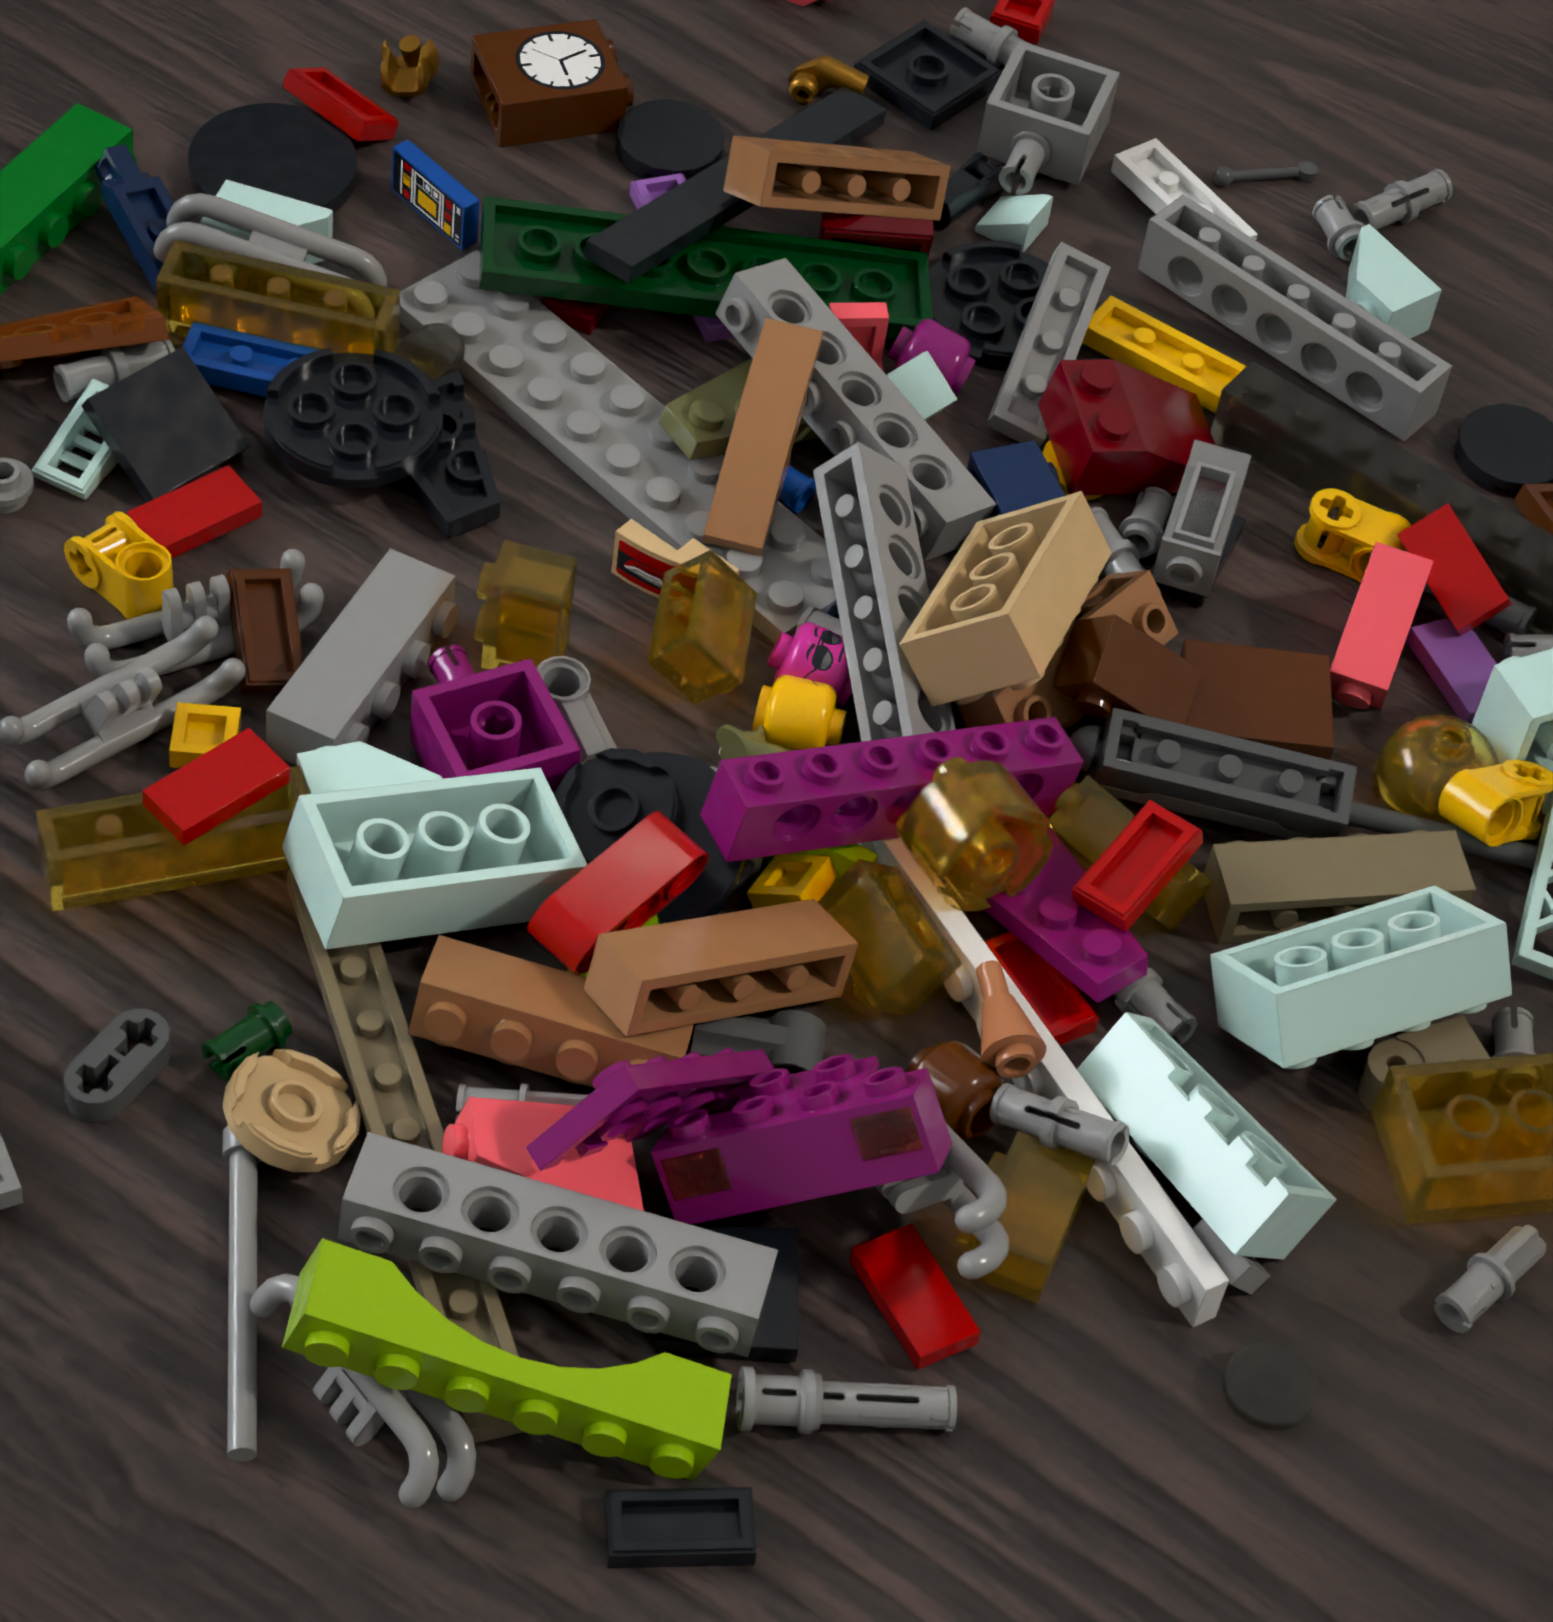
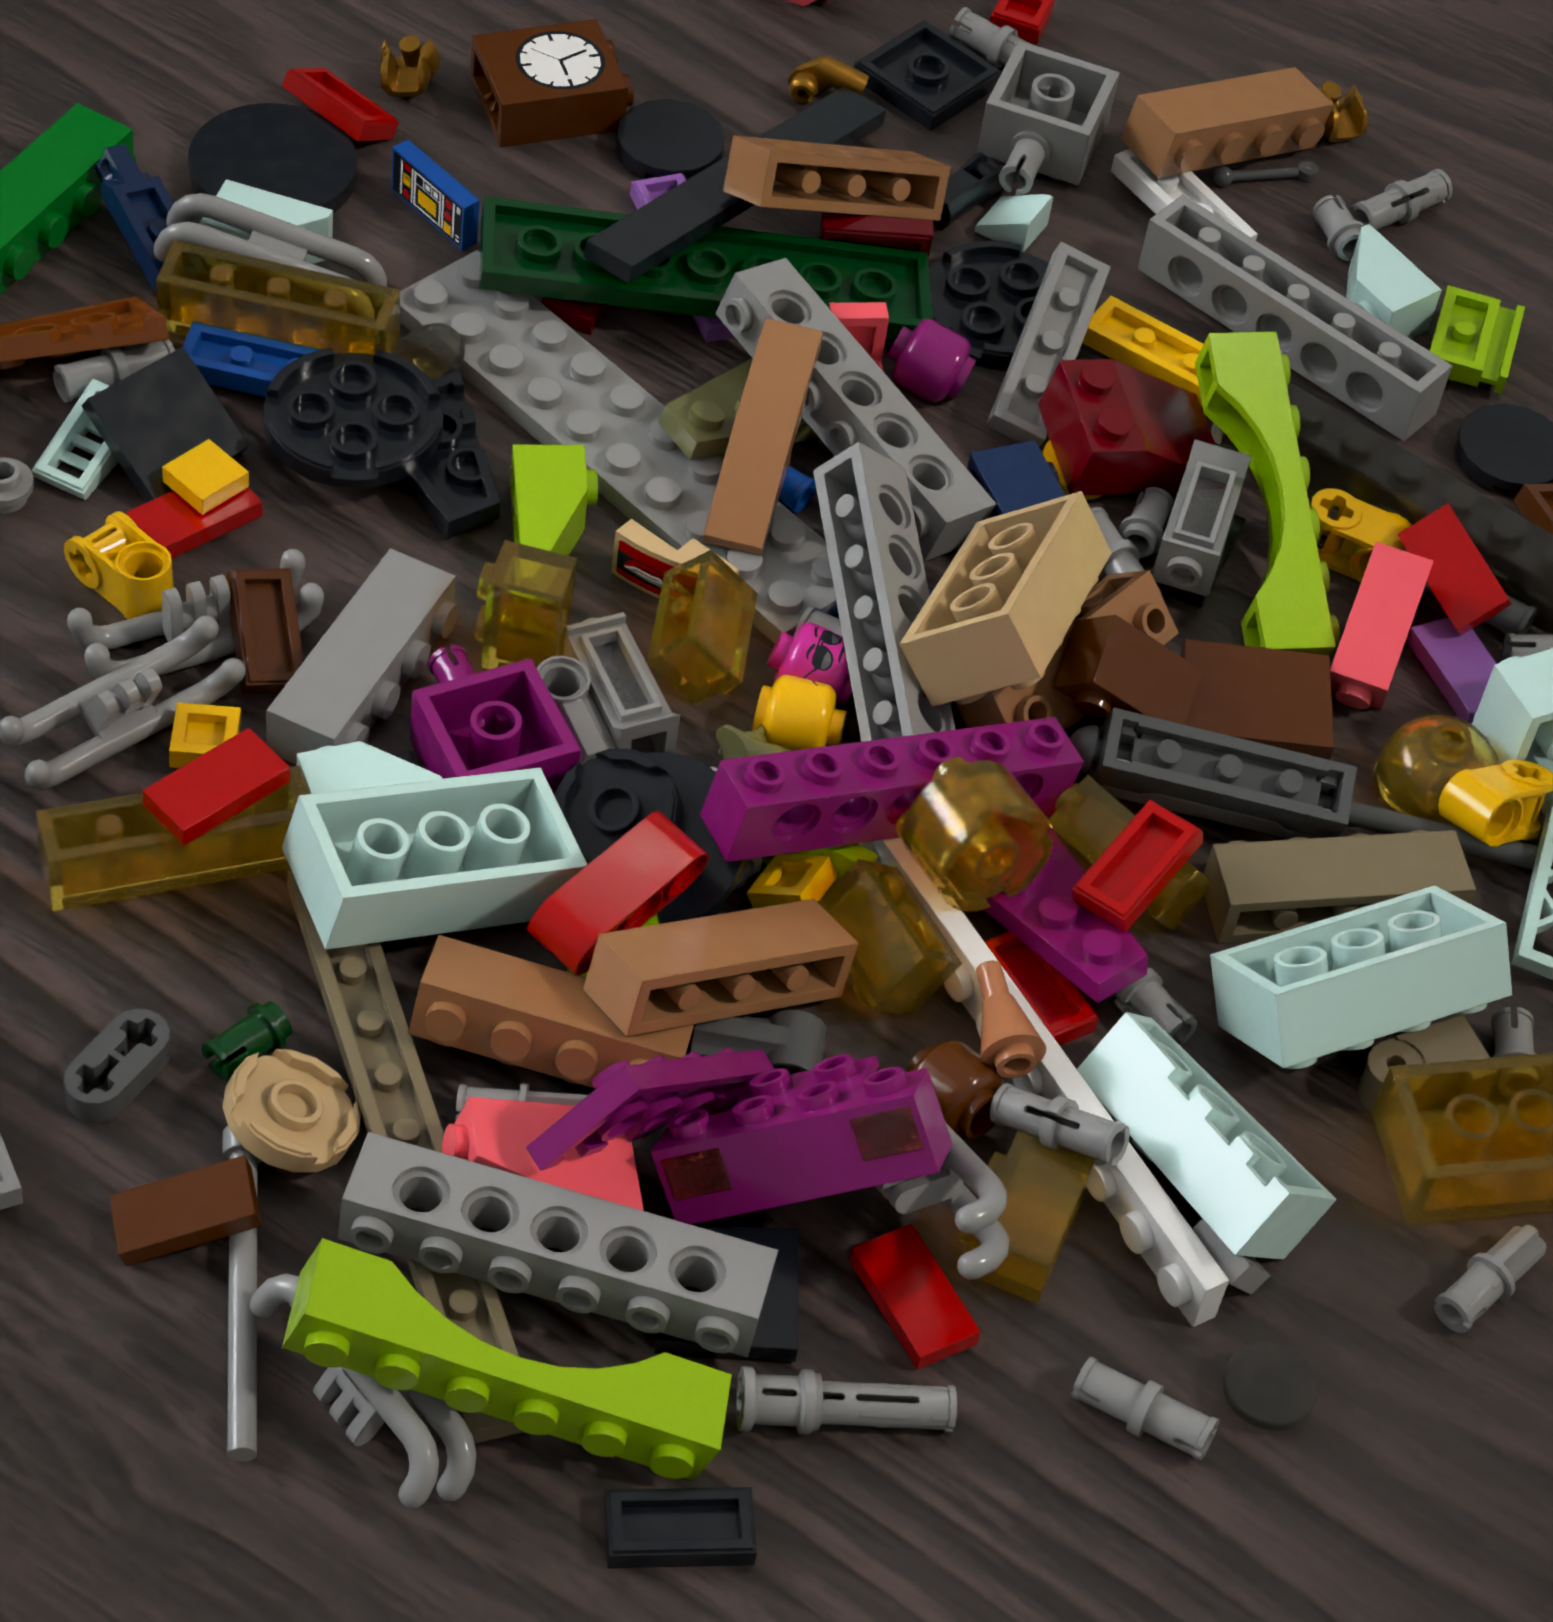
light aqua slope [887,351,958,421] -> none
none -> reddish brown tile [109,1155,262,1266]
none -> yellow tile [162,439,249,515]
none -> lime slope [510,445,598,618]
none -> light grey window [563,612,680,753]
none -> light grey pin [1071,1356,1220,1461]
none -> medium nougat brick [1120,67,1334,178]
none -> lime arch [1195,331,1340,657]
none -> pearl gold arm [1318,81,1368,142]
none -> lime plate [1429,285,1525,394]

